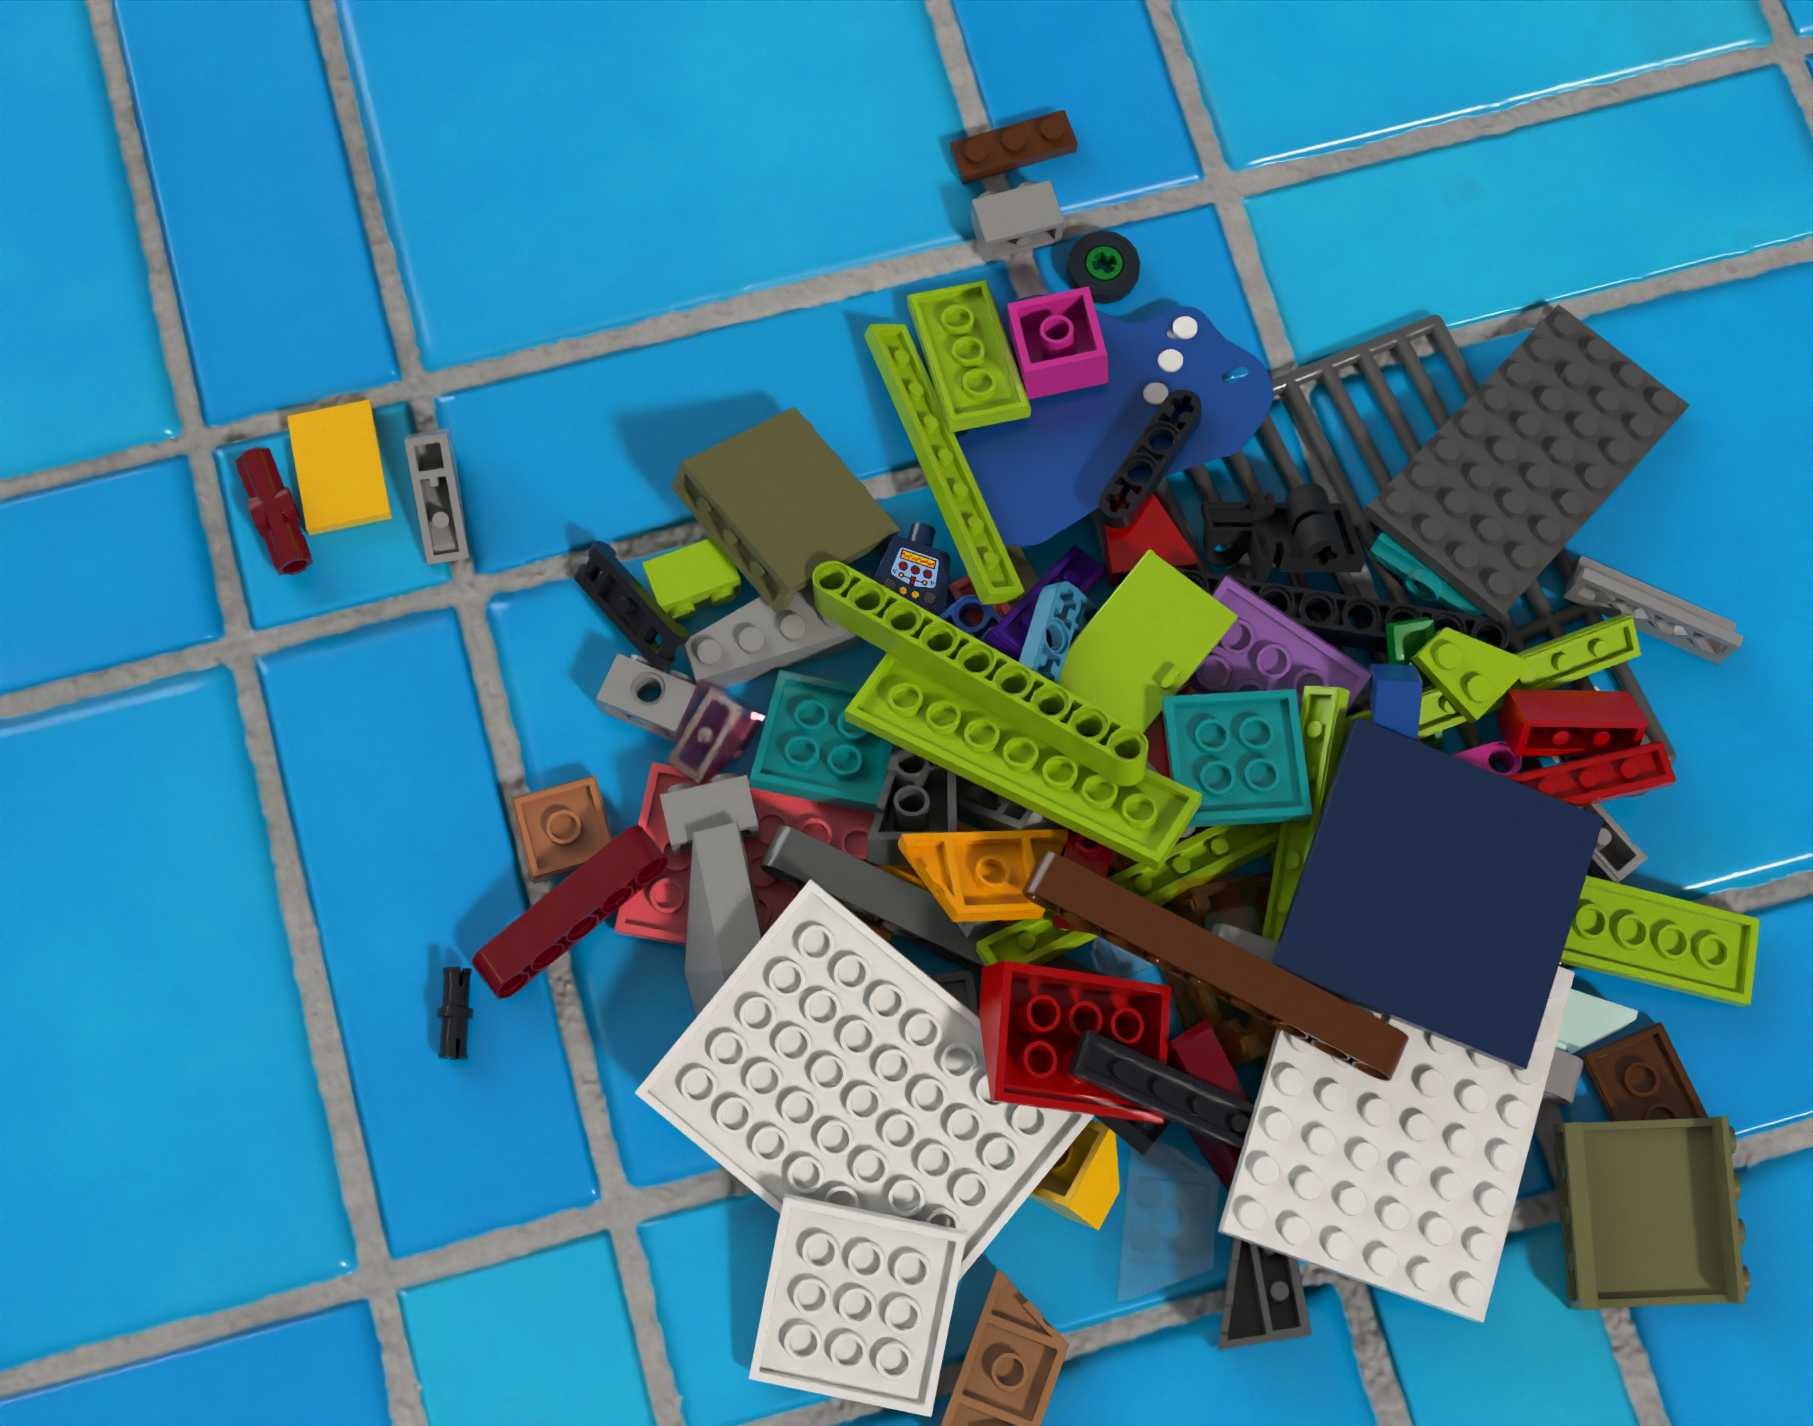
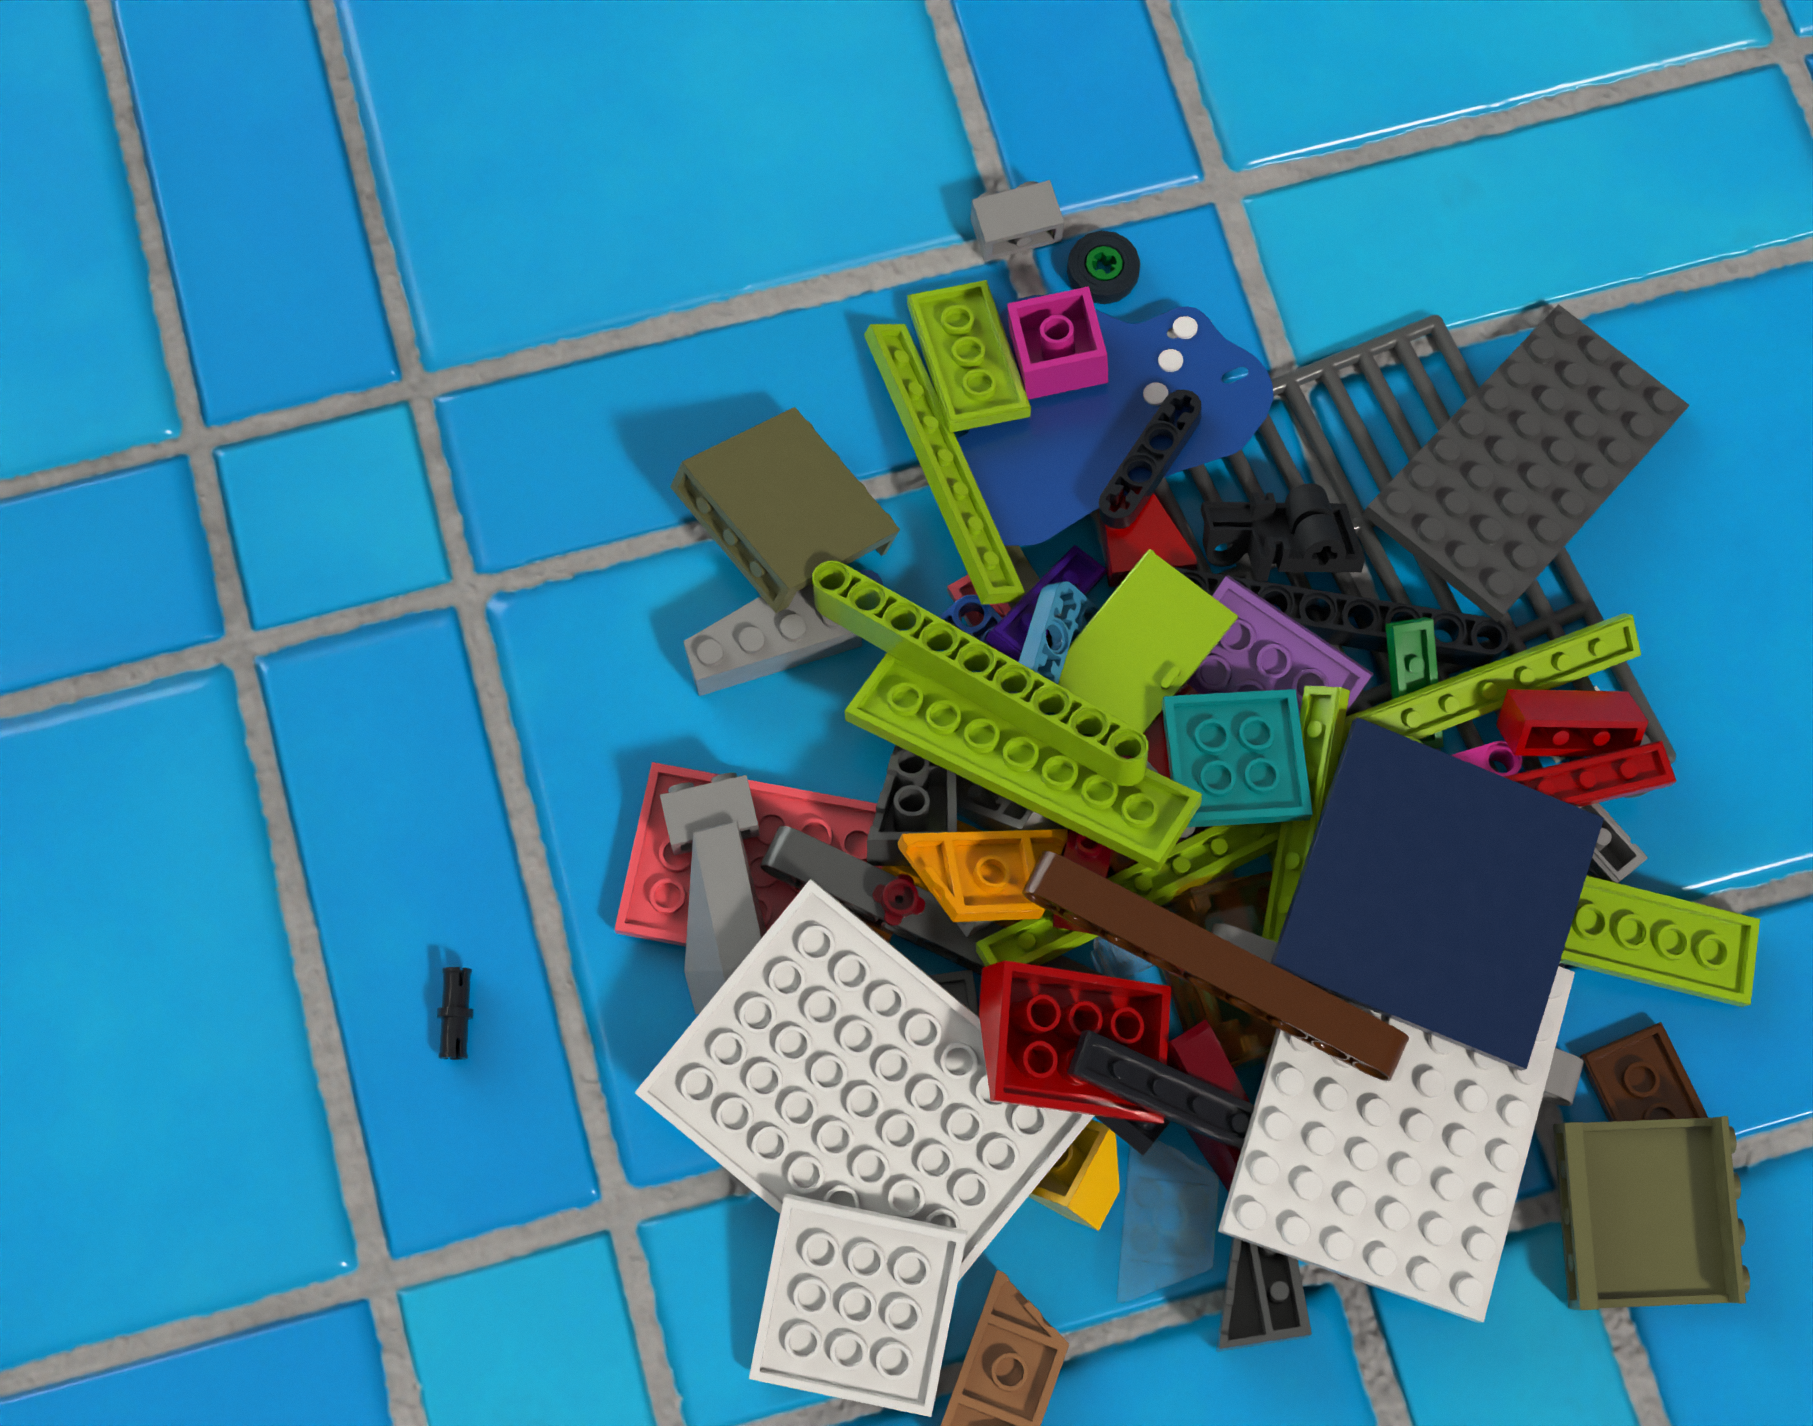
dark red piece [235,447,313,576] -> none
yellow tile [287,399,393,536] -> none
light grey slope [404,428,470,565] -> none
dark red beam [471,825,668,999] -> none
nougat plate [510,775,613,884] -> none
black plate [574,541,691,672] -> none
light grey brick [596,653,699,744] -> none
lime brick [642,538,742,621] -> none
clear pink slope [666,687,766,785] -> none
teal plate [749,670,895,814] -> none
torso [868,523,950,617] -> none
reddish brown plate [950,110,1078,184] -> none
teal piece [1367,531,1485,616] -> none
blue slope [1369,663,1423,742] -> none
lime wing [1411,627,1532,723] -> none
light aqua slope [1555,989,1638,1054] -> none
light grey fence [1563,555,1744,665] -> none
none -> dark red plate [872,874,925,926]

